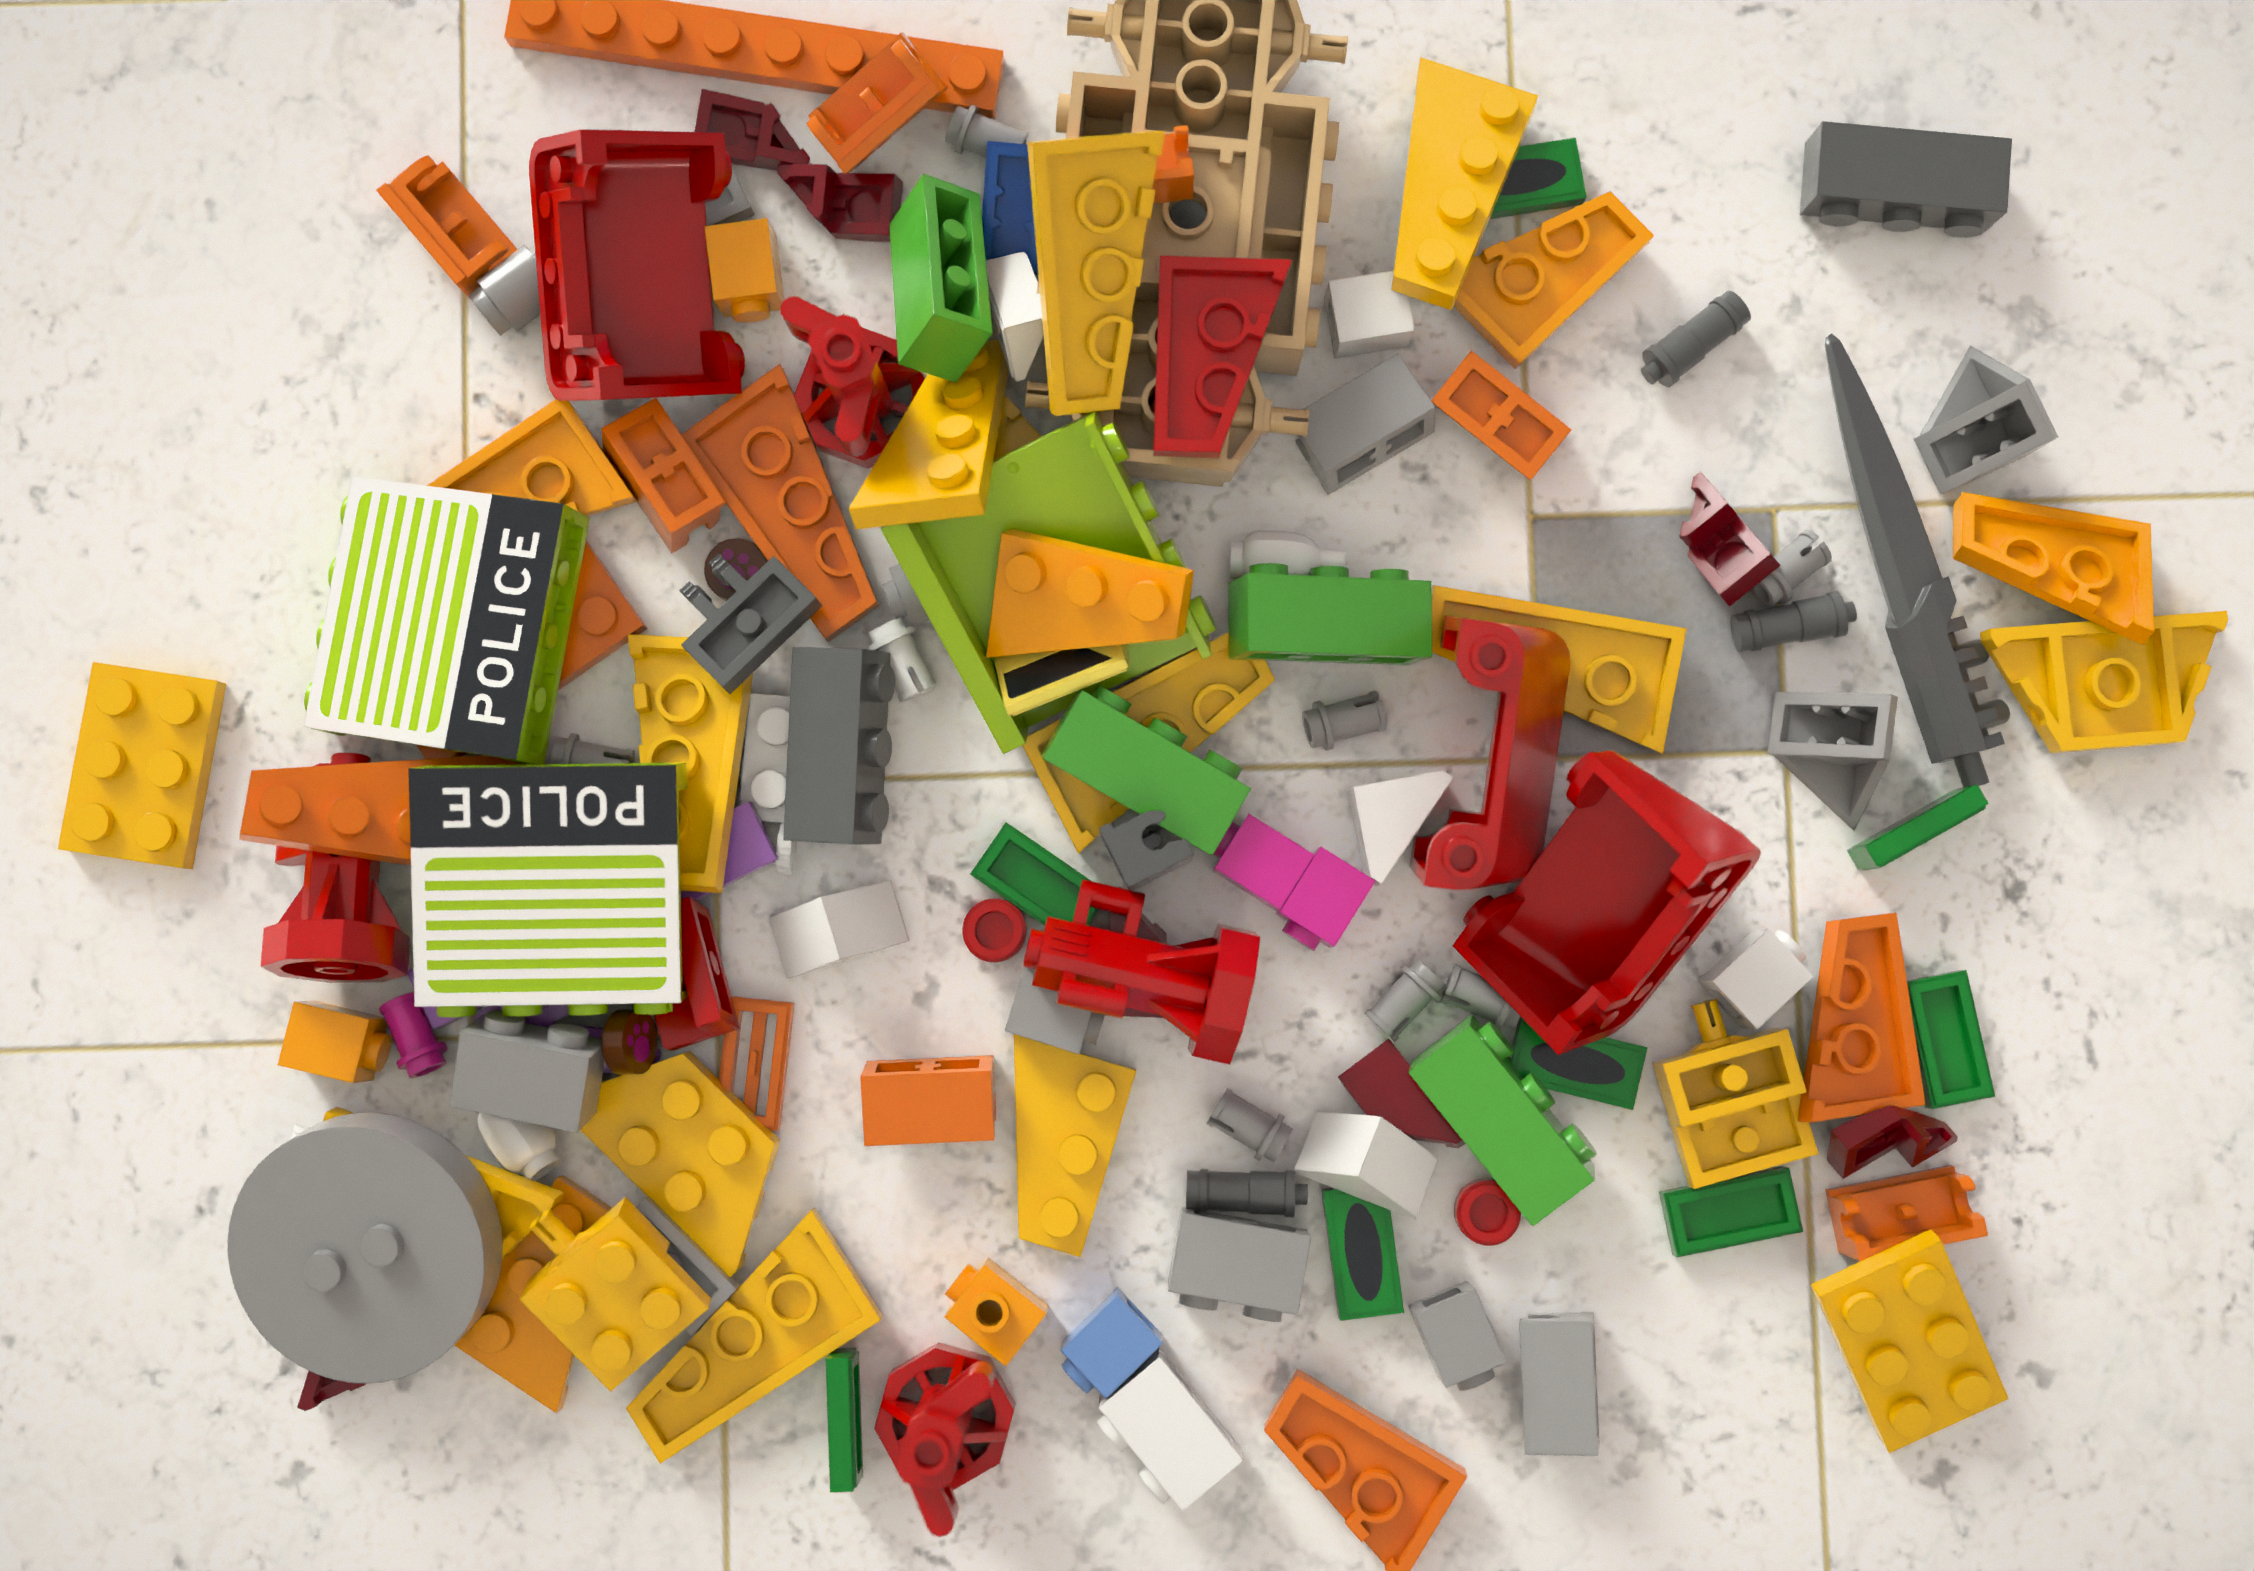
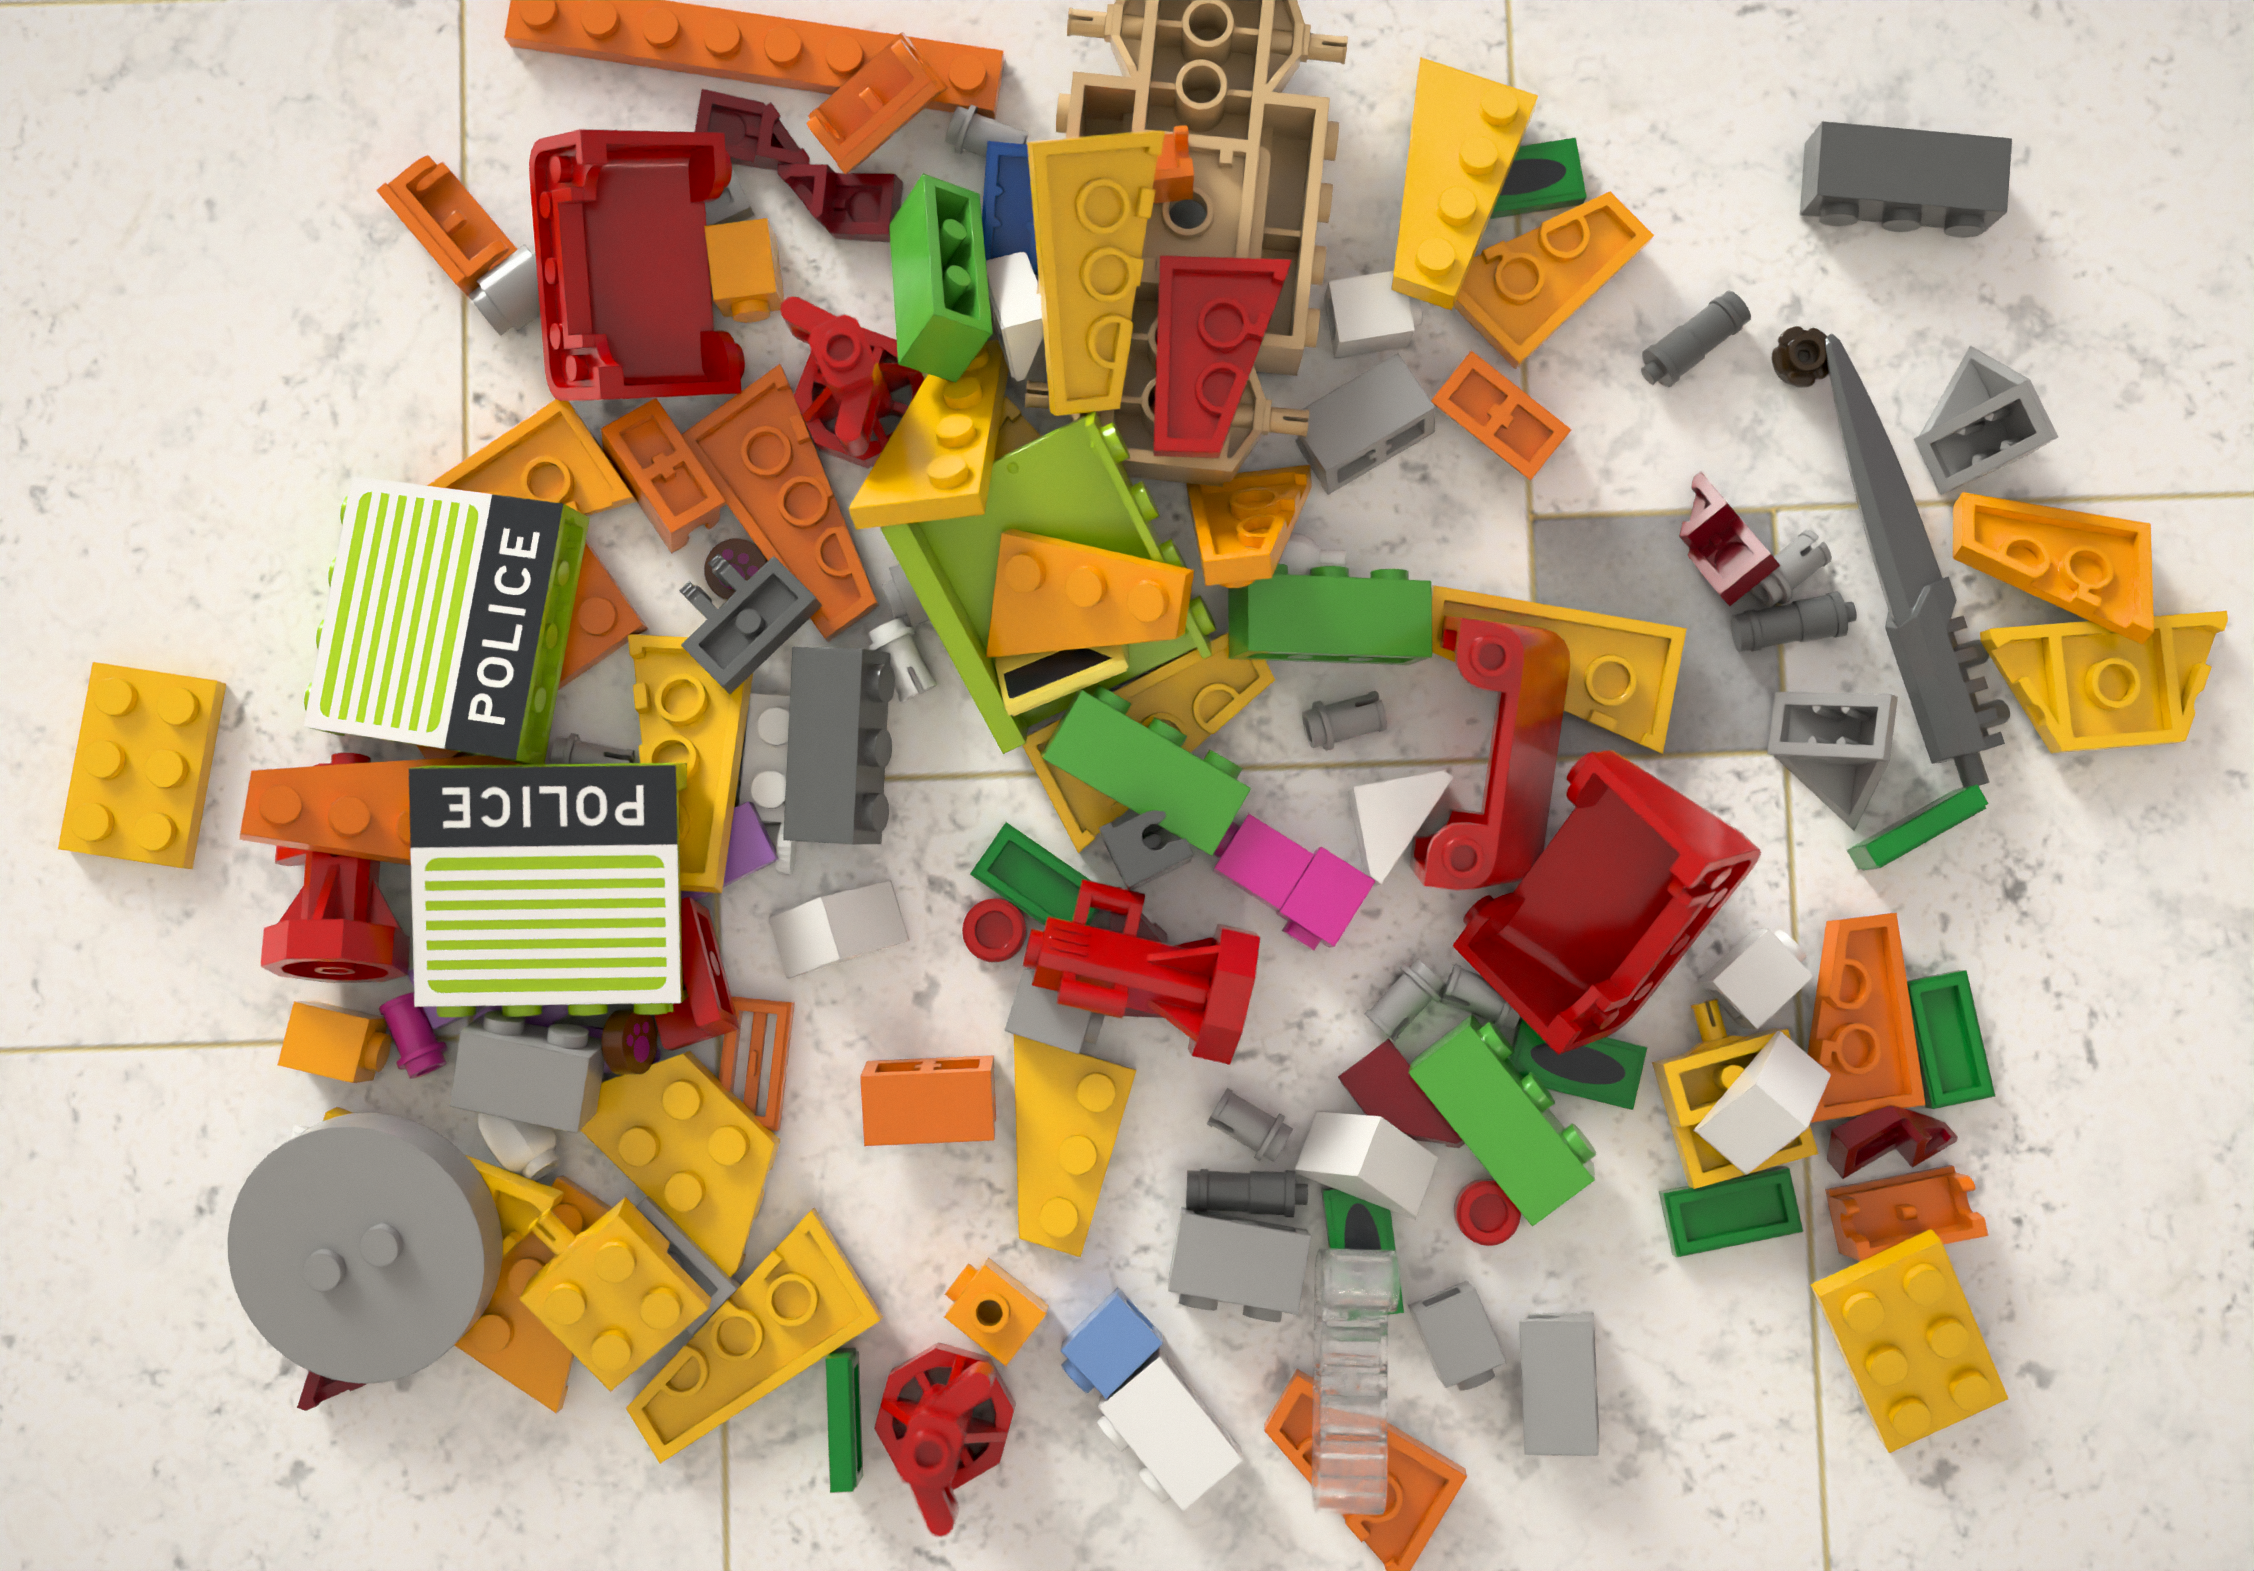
none -> light orange wing [1186,465,1312,588]
none -> clear beam [1312,1248,1400,1515]
none -> white slope [1694,1031,1831,1175]
none -> dark brown plate [1771,326,1829,388]

